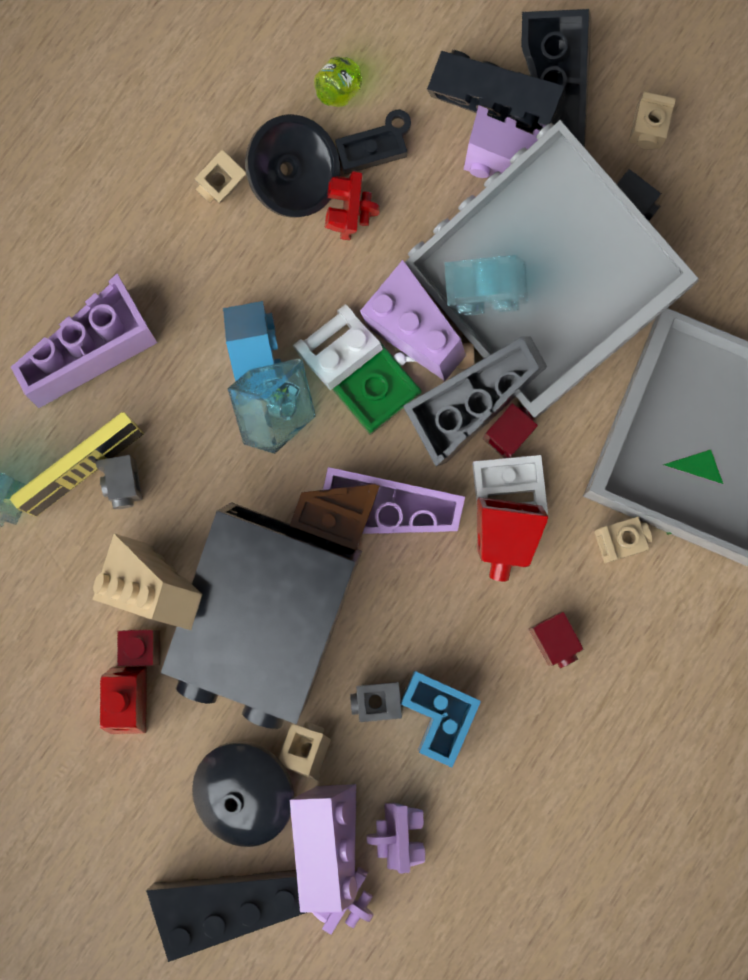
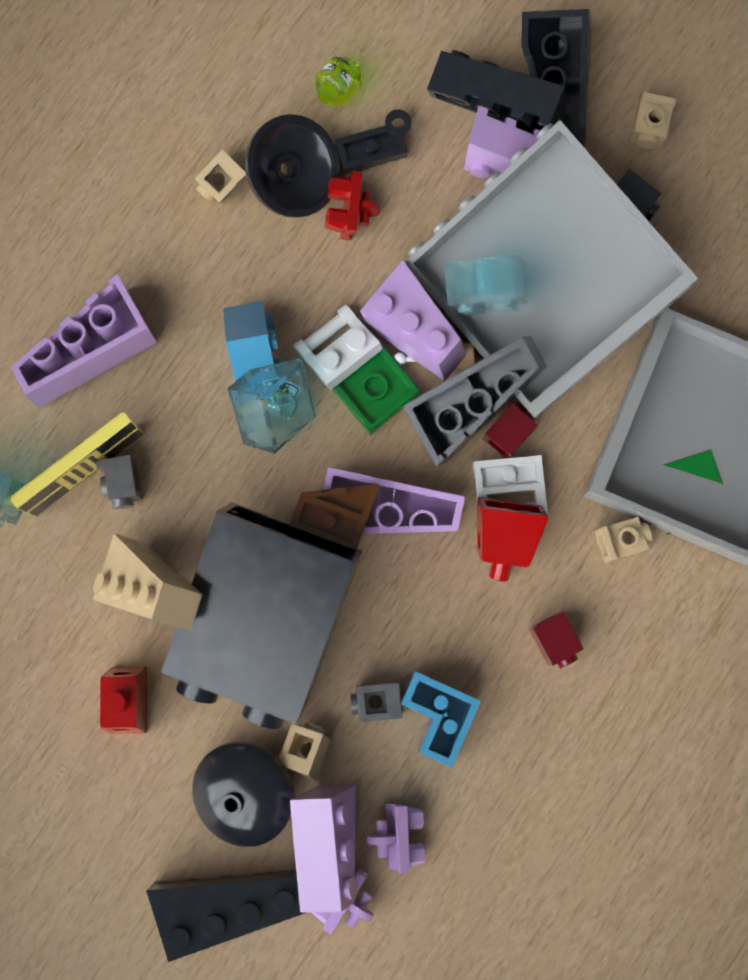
dark red brick [117,630,160,666] -> none

